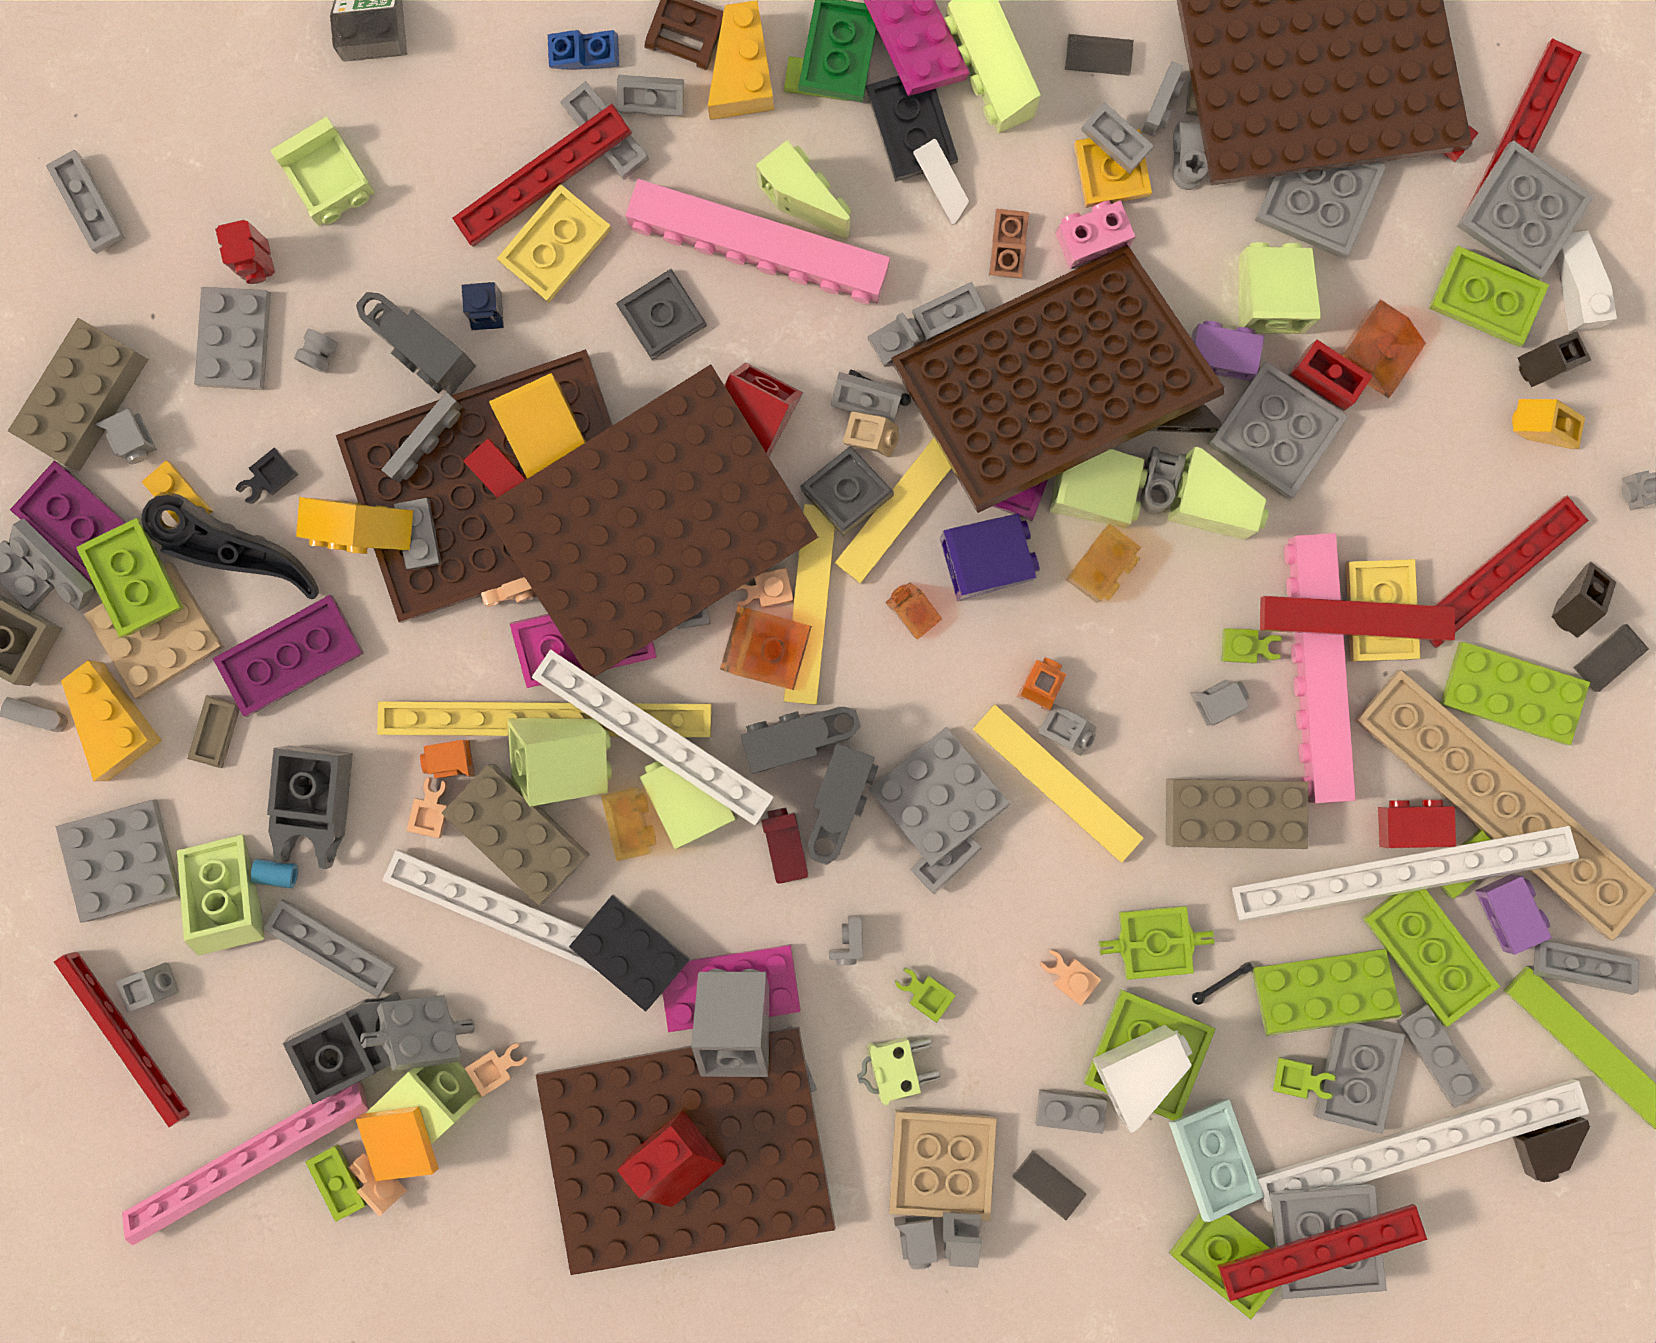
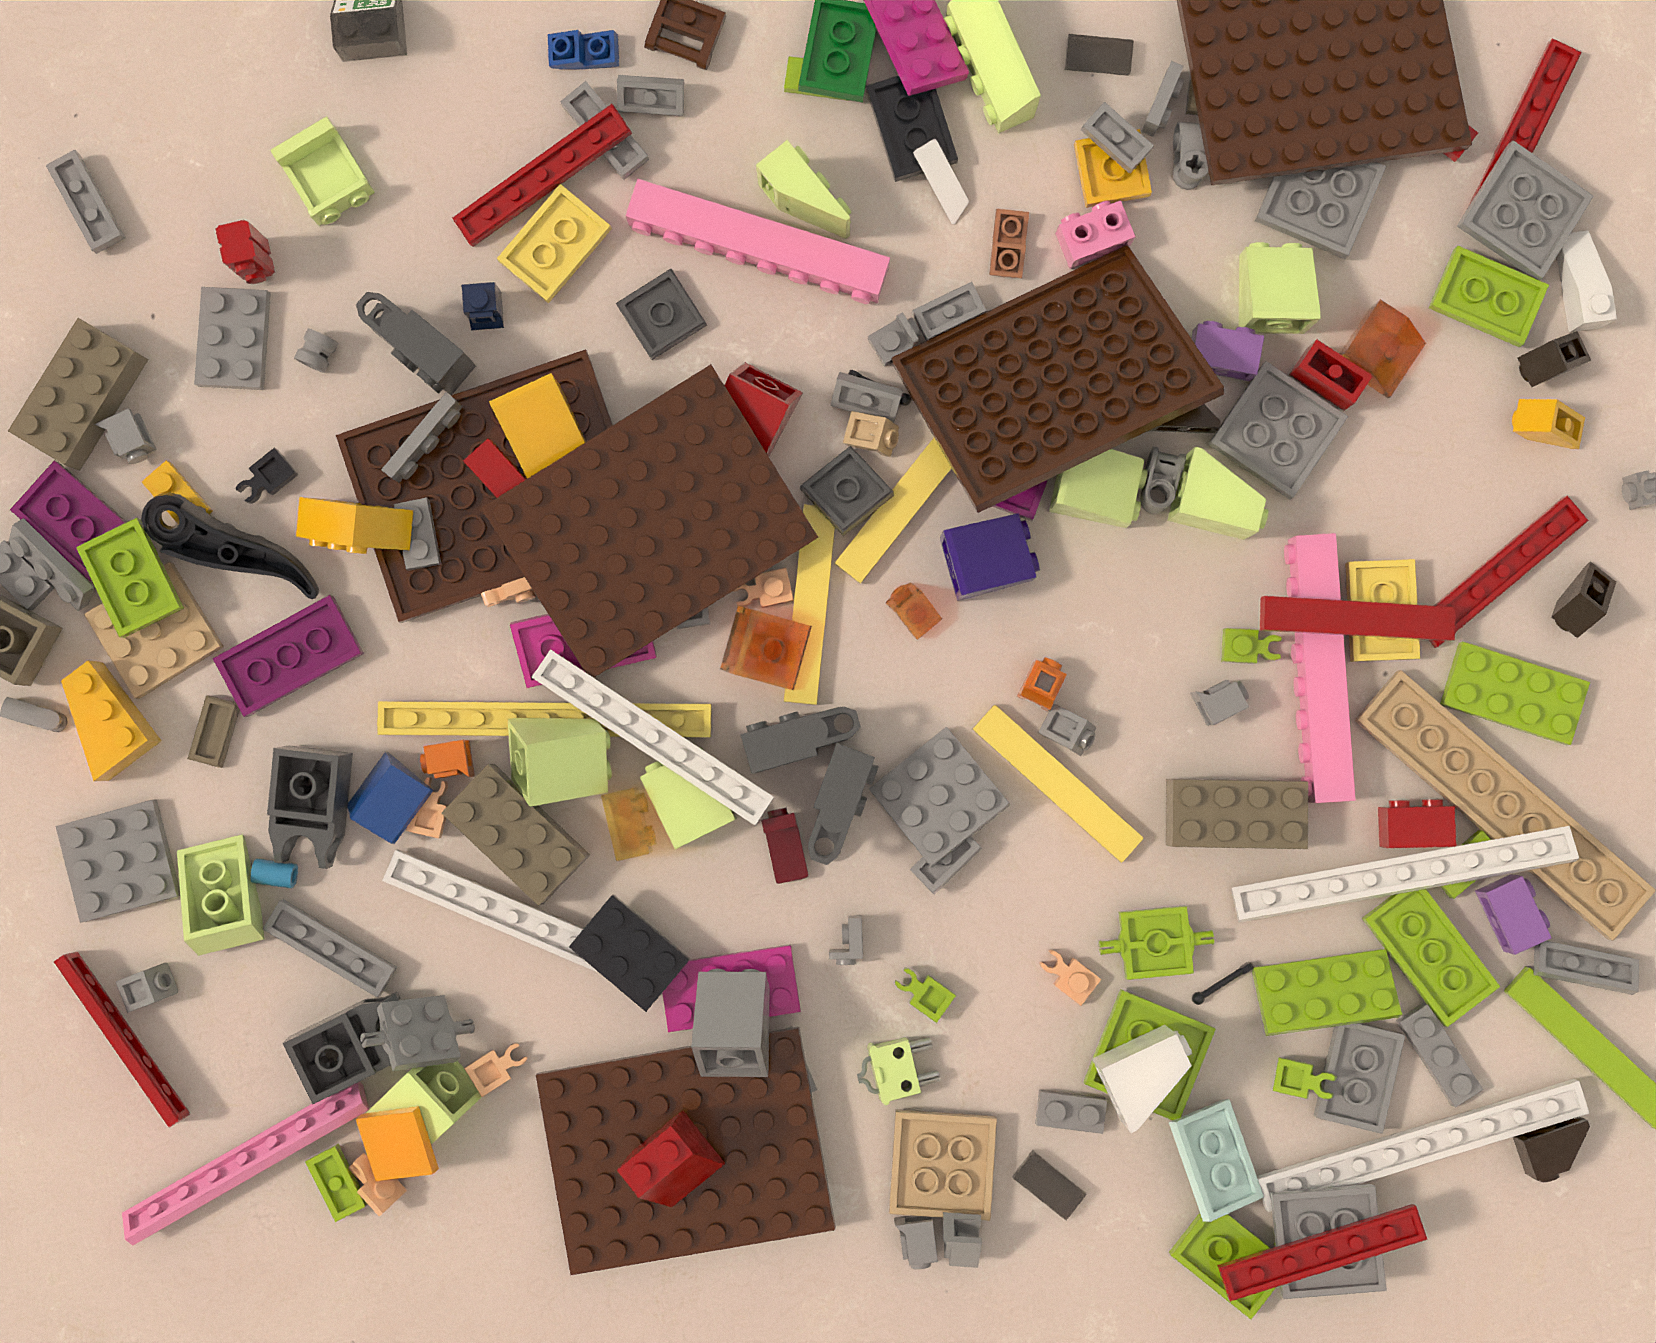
yellow wedge [707,0,774,120] -> none
clear yellow brick [1065,523,1141,603] -> none
clear smoke tile [1573,624,1649,692] -> none
none -> blue slope [347,752,434,844]

